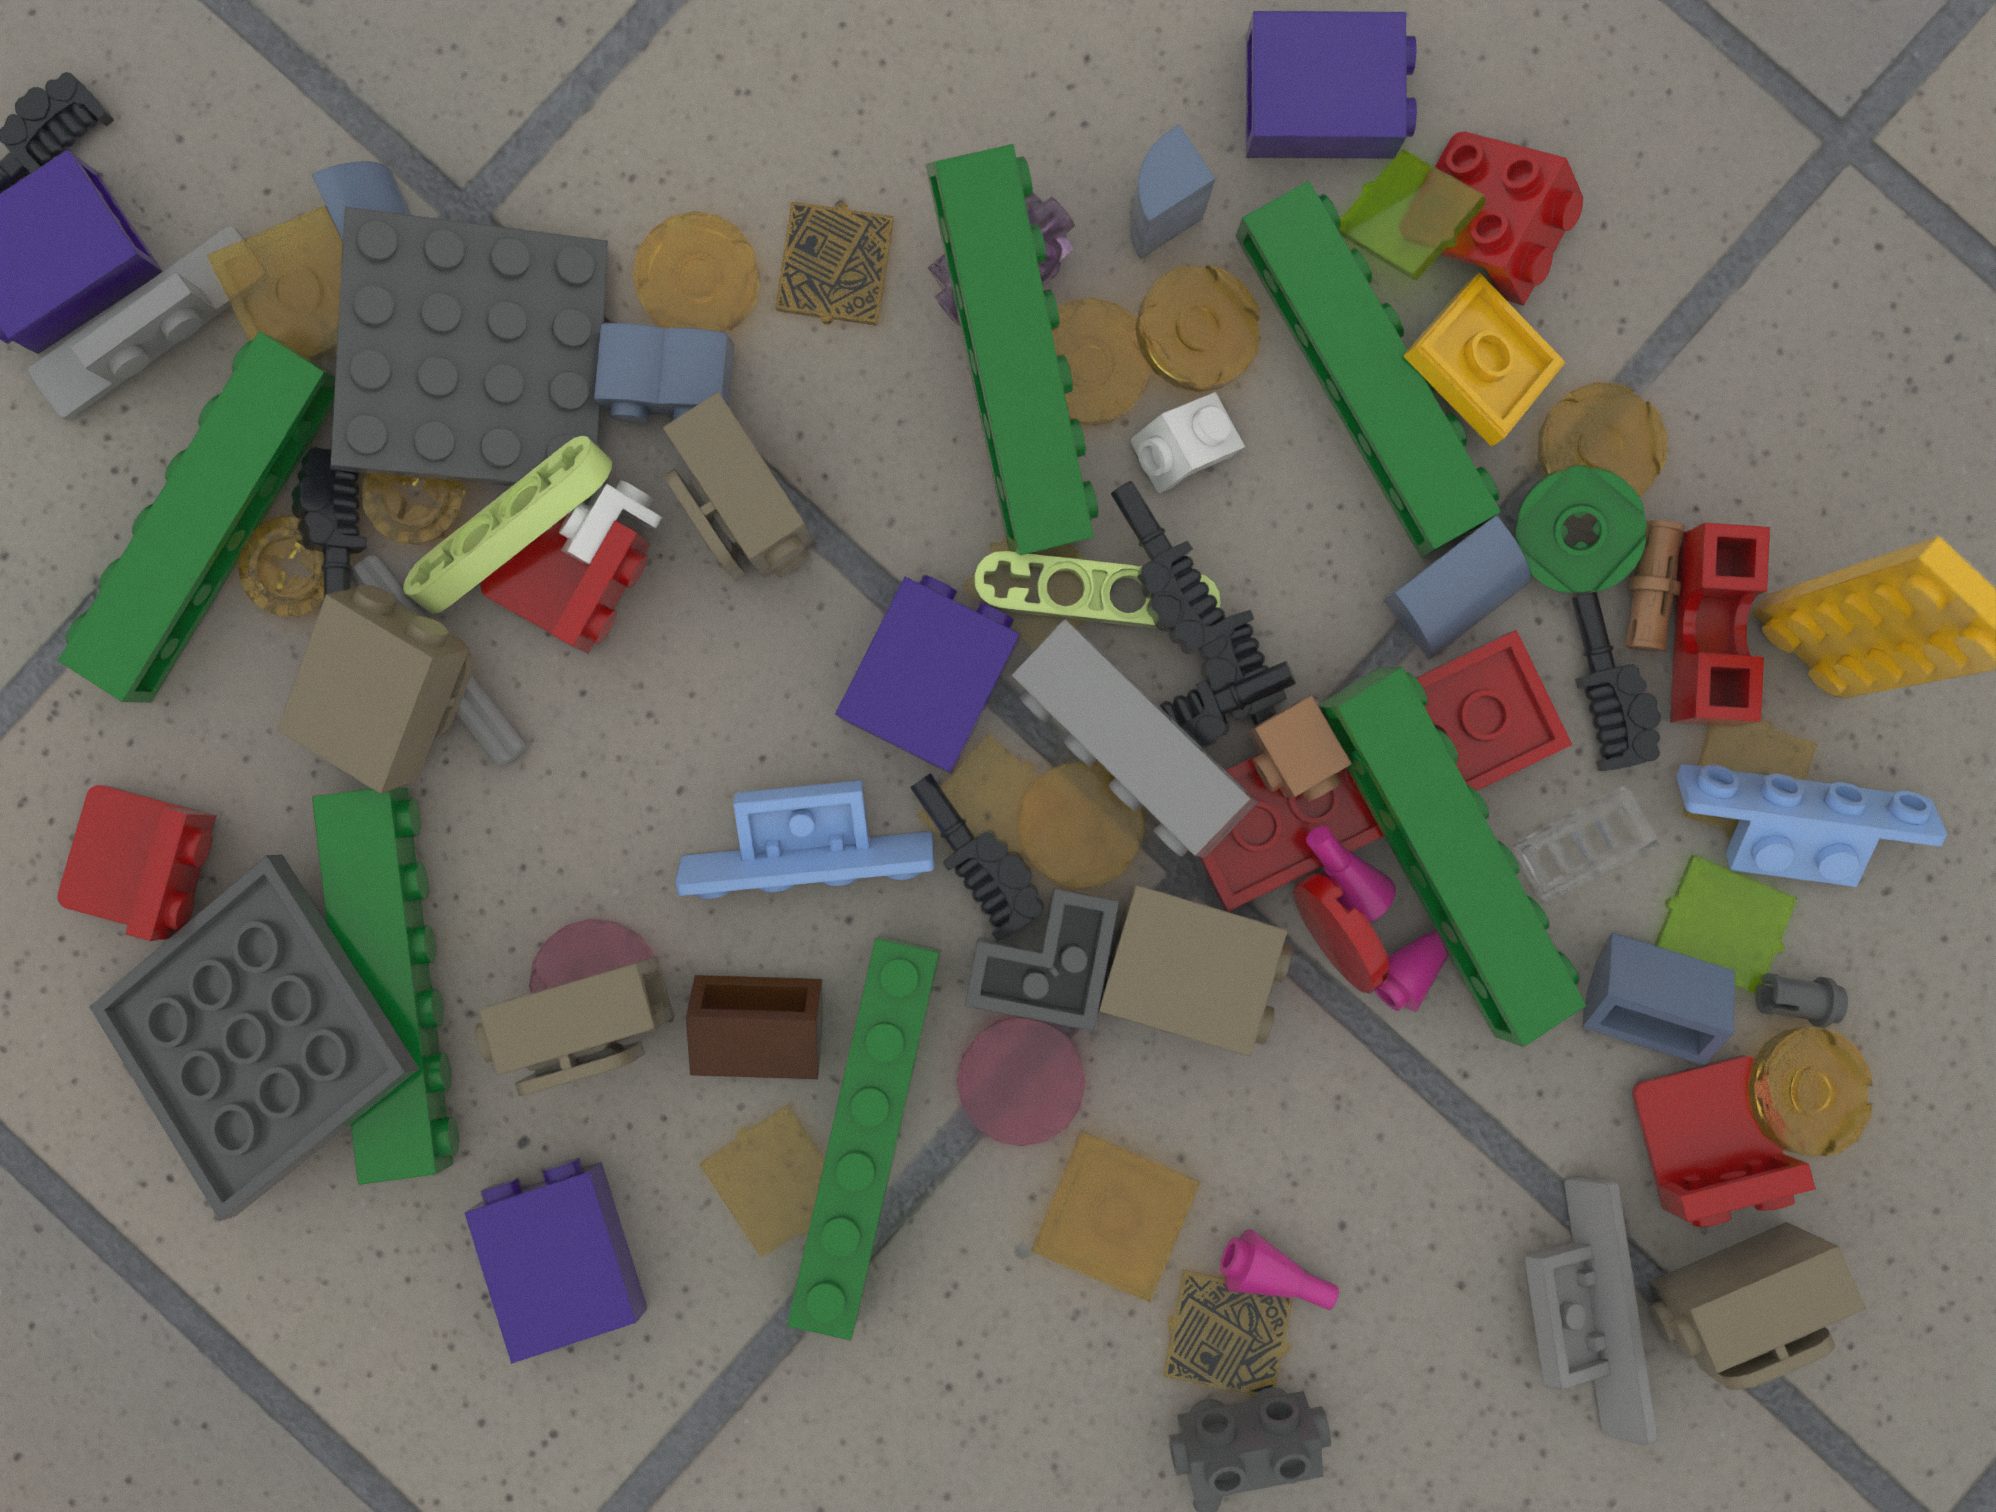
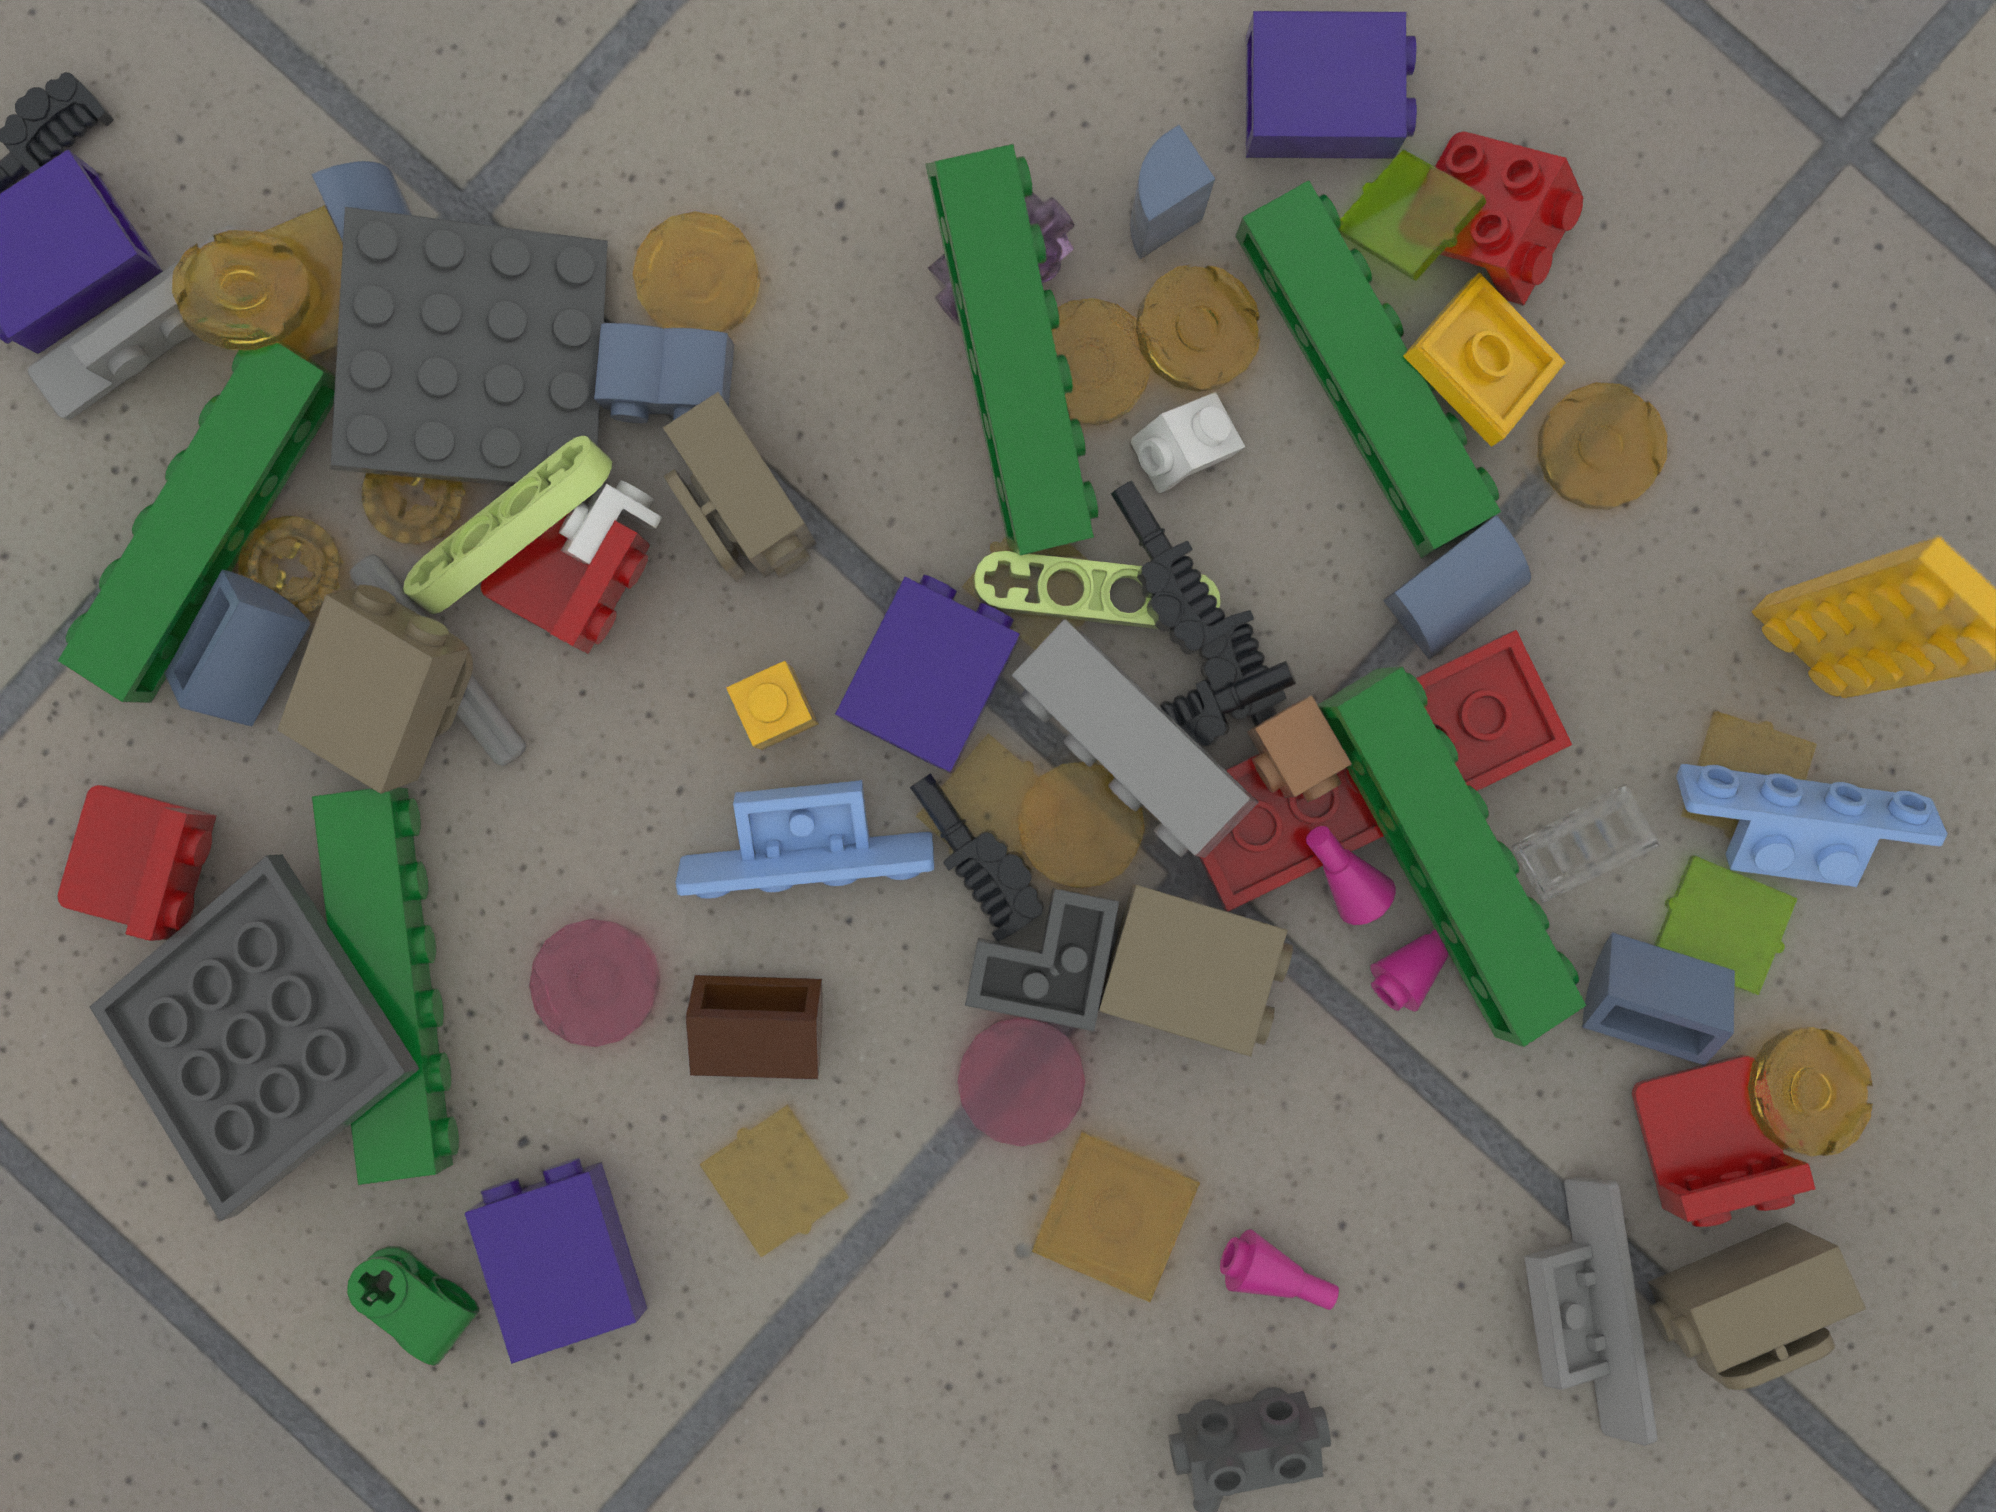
black piece [291,447,367,598] -> none
dark tan brick [475,956,675,1096] -> none
clear yellow piece [775,201,894,326] -> none
green brick [787,936,941,1341] -> none
clear yellow piece [1163,1270,1293,1395] -> none
red tile [1293,873,1390,994] -> none
green plate [1514,464,1647,594] -> none
black piece [1572,592,1661,771] -> none
medium nougat pin [1624,520,1685,652] -> none
red arch [1670,523,1770,727] -> none
dark grey pin [1755,973,1848,1028] -> none
none -> sand blue brick [165,569,311,727]
none -> clear yellow tile [172,230,311,350]
none -> green piece [347,1246,480,1366]
none -> yellow brick [726,660,819,750]

